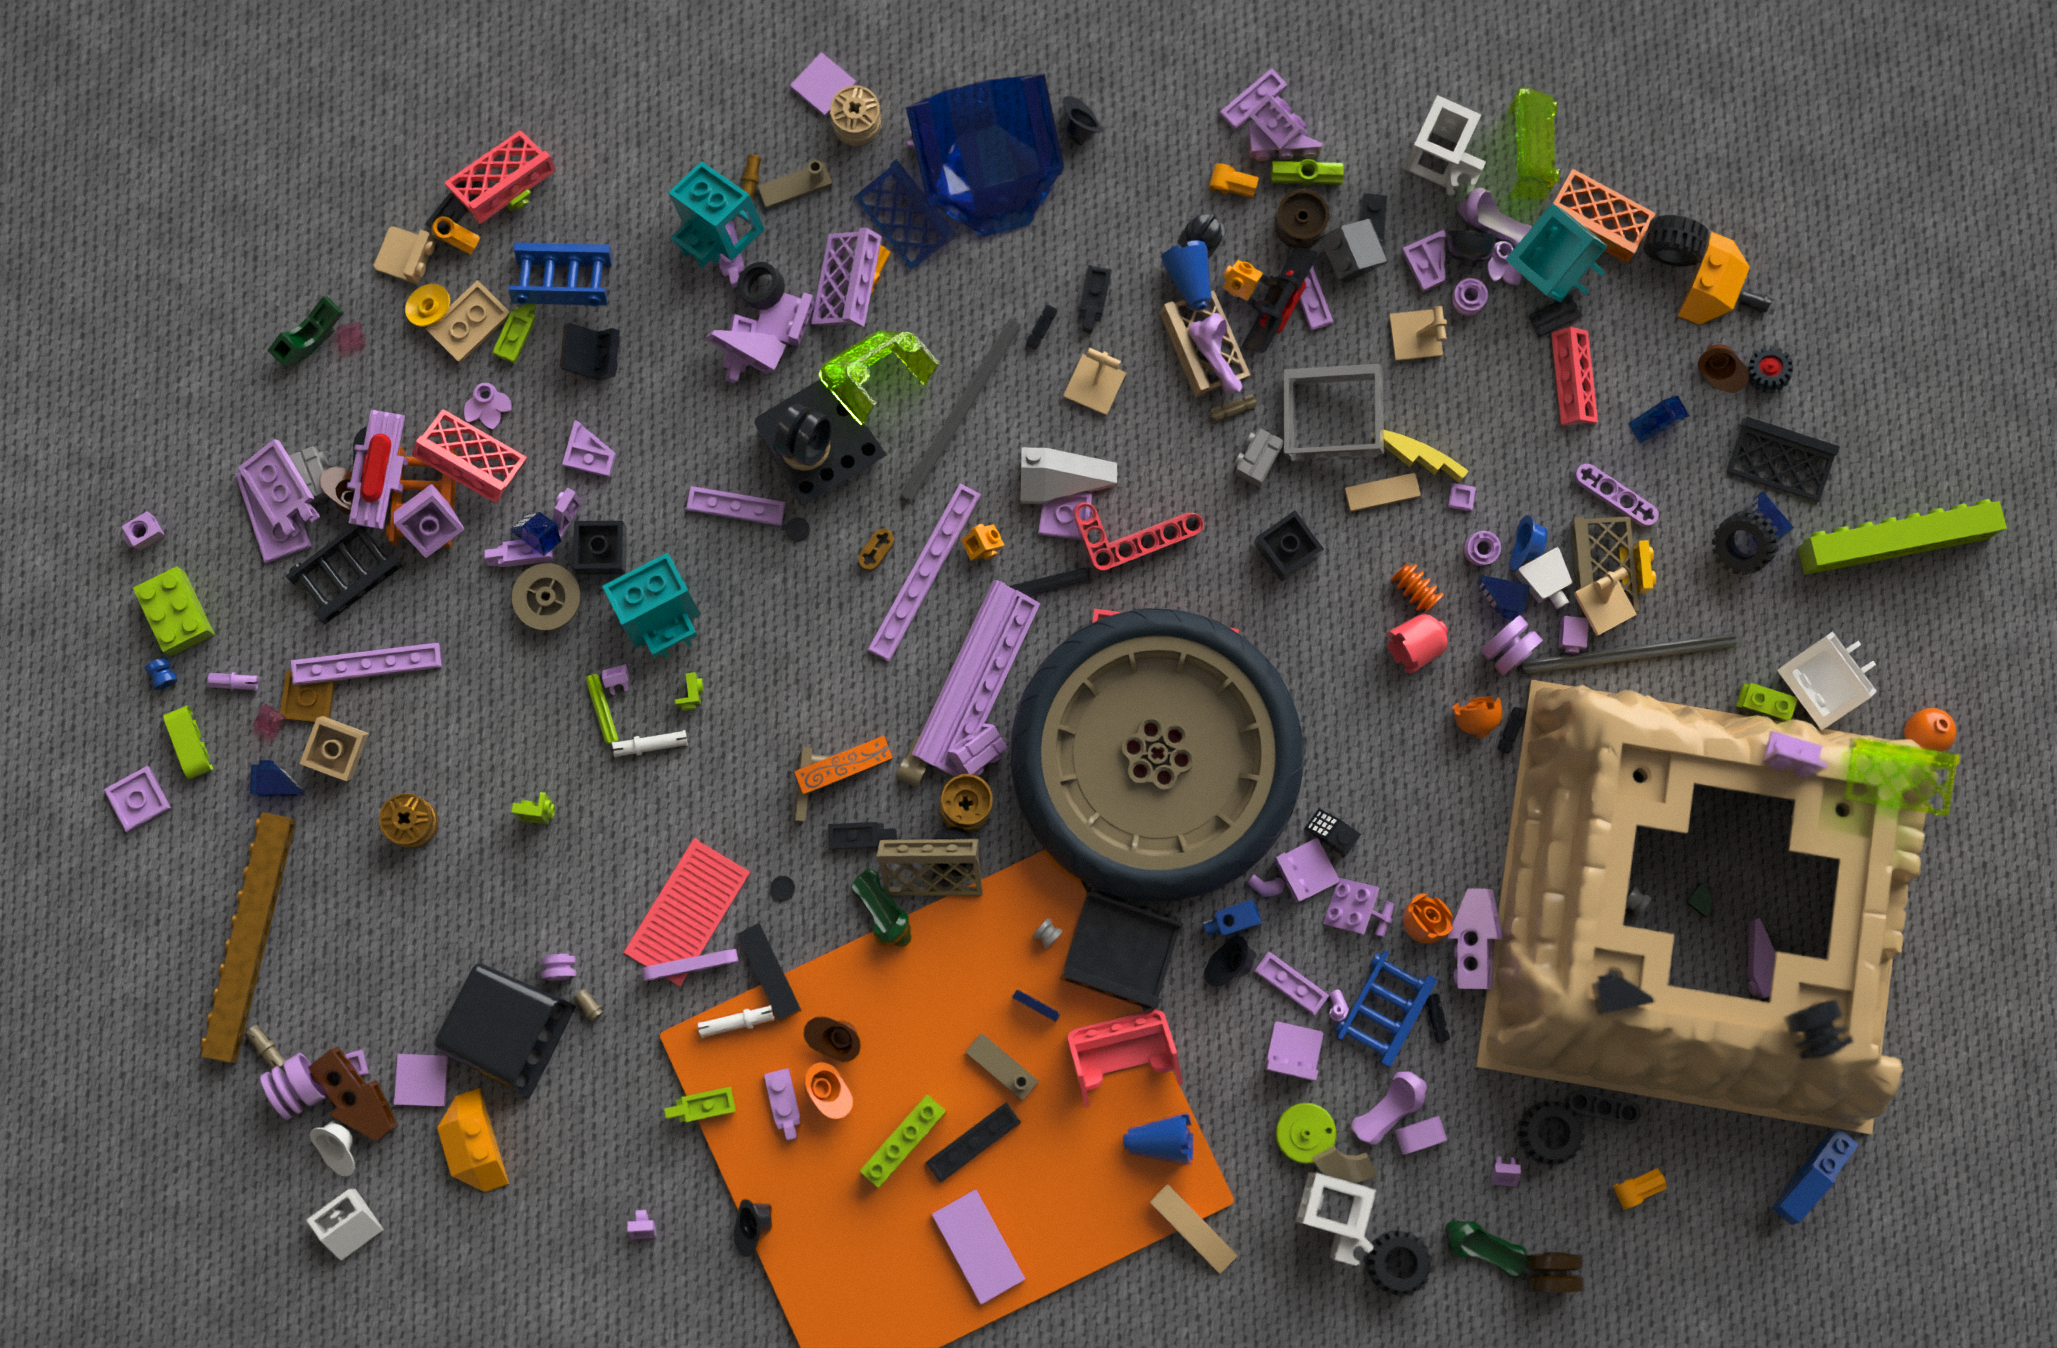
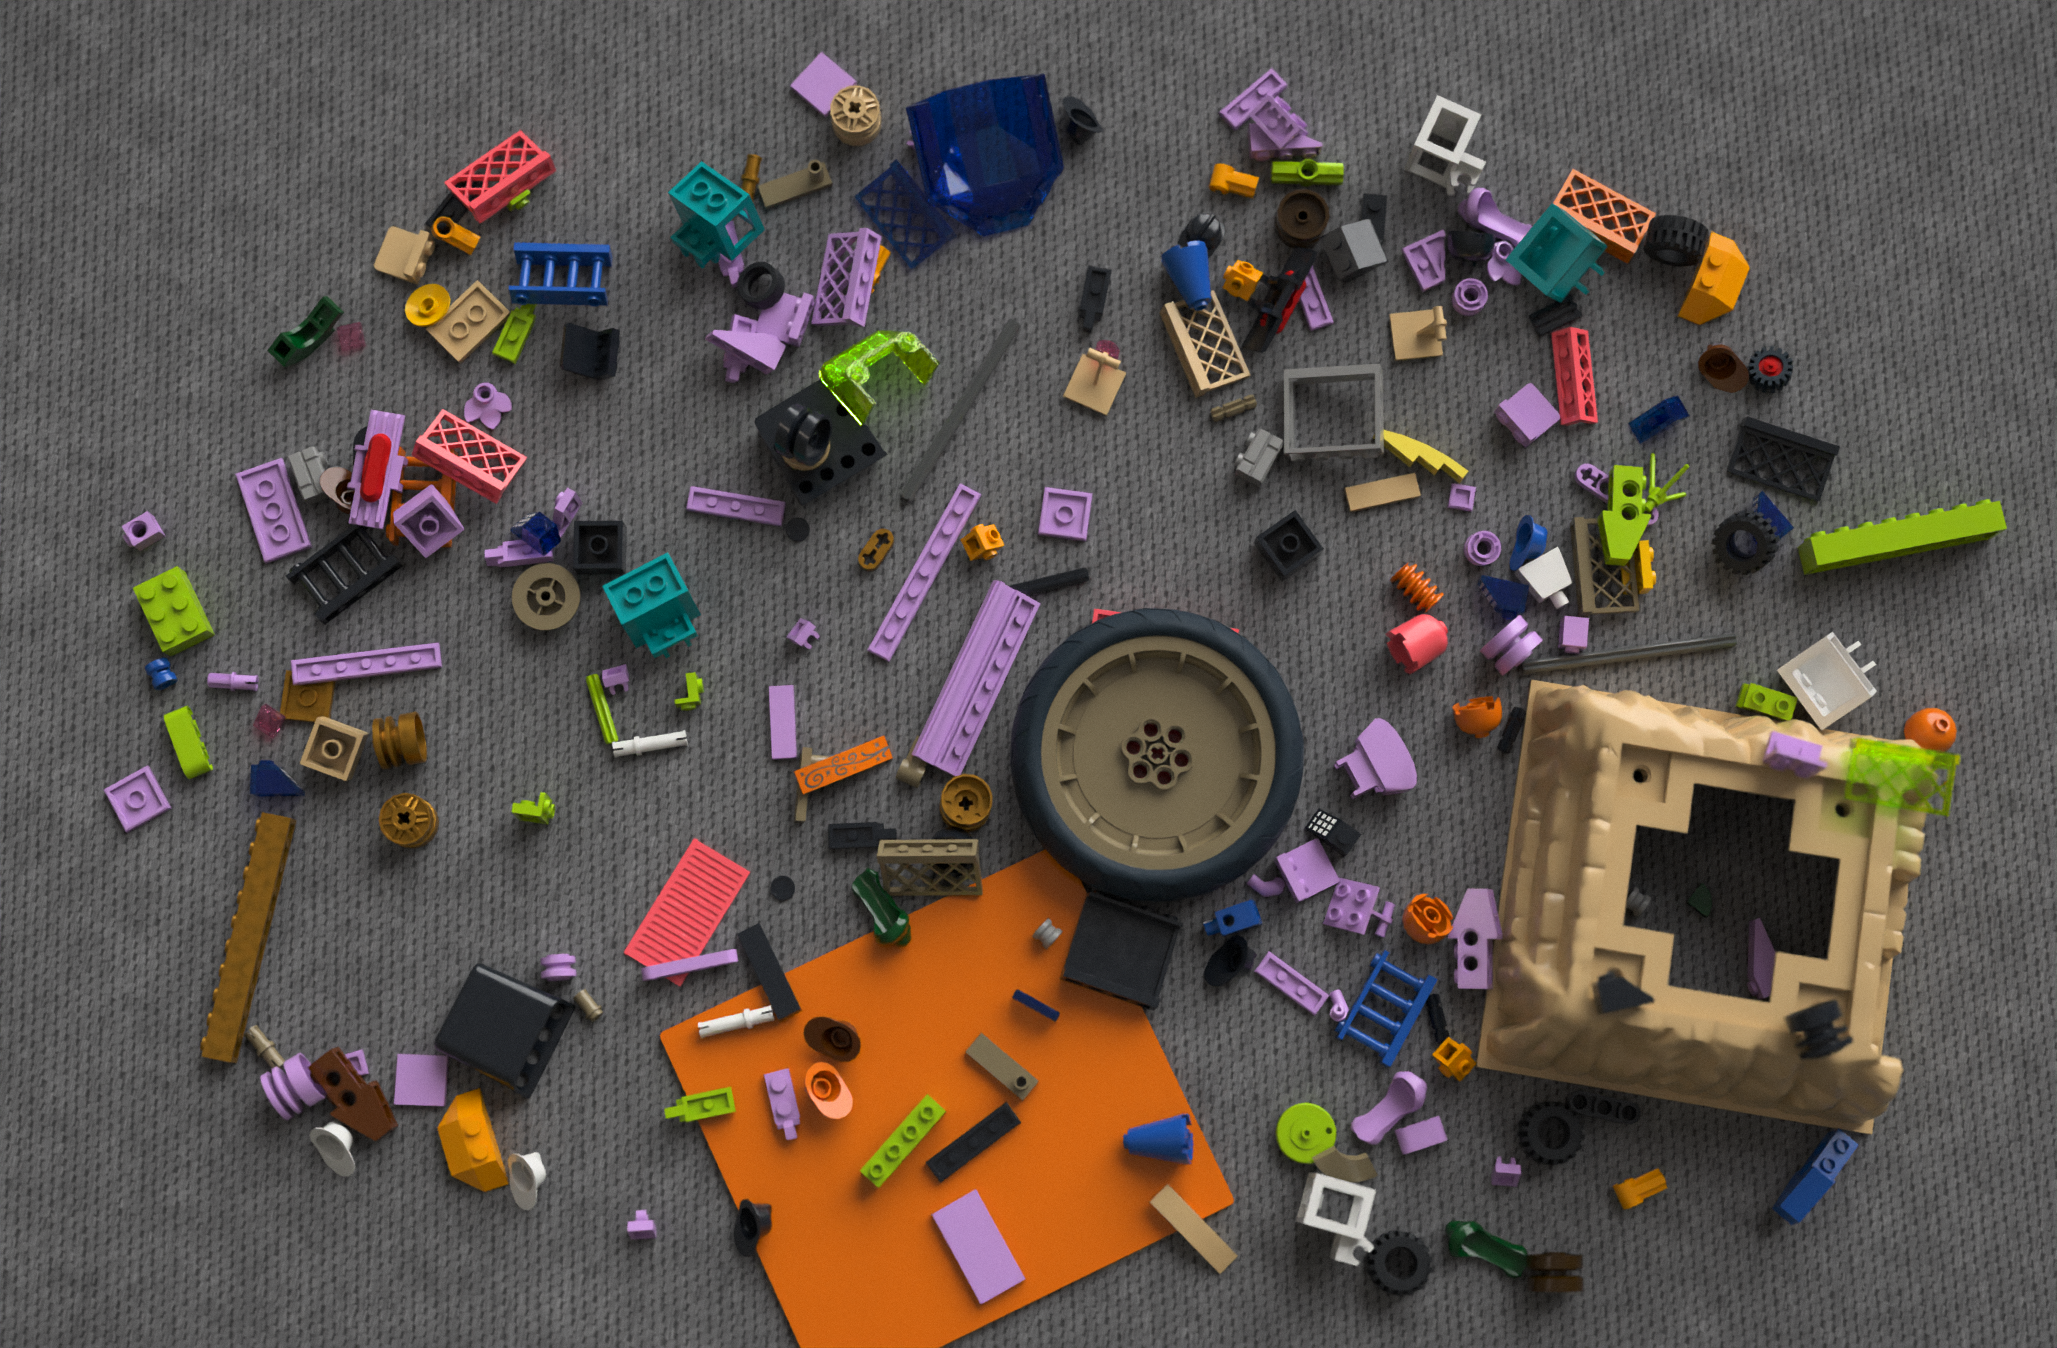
lavender tile [238,439,320,537] -> none
white slope [307,1189,384,1261] -> none
lavender wing [562,421,616,478] -> none
lavender brick [947,723,1007,776] -> none
light grey wedge [1020,447,1117,504] -> none
black axle [1026,305,1057,350] -> none
coral windscreen [1068,1010,1183,1107] -> none
coral beam [1072,502,1204,570] -> none
lavender hair [1189,313,1242,394] -> none
lavender bracket [1265,1021,1323,1081] -> none
clear neon green windscreen [1507,87,1559,199] -> none
tan plate [1574,567,1637,636] -> none
black pin [1739,290,1771,313] -> none
none -> pearl gold wheel [372,712,427,770]
none -> white piece [508,1152,546,1210]
none -> lavender tile [769,685,797,760]
none -> lavender tile [786,618,820,649]
none -> clear pink tile [1095,340,1120,360]
none -> lavender piece [1334,718,1417,800]
none -> light orange brick [1432,1037,1476,1082]
none -> lavender bracket [1494,383,1560,448]
none -> lime brick [1597,465,1651,566]
none -> lime plant [1645,453,1689,512]

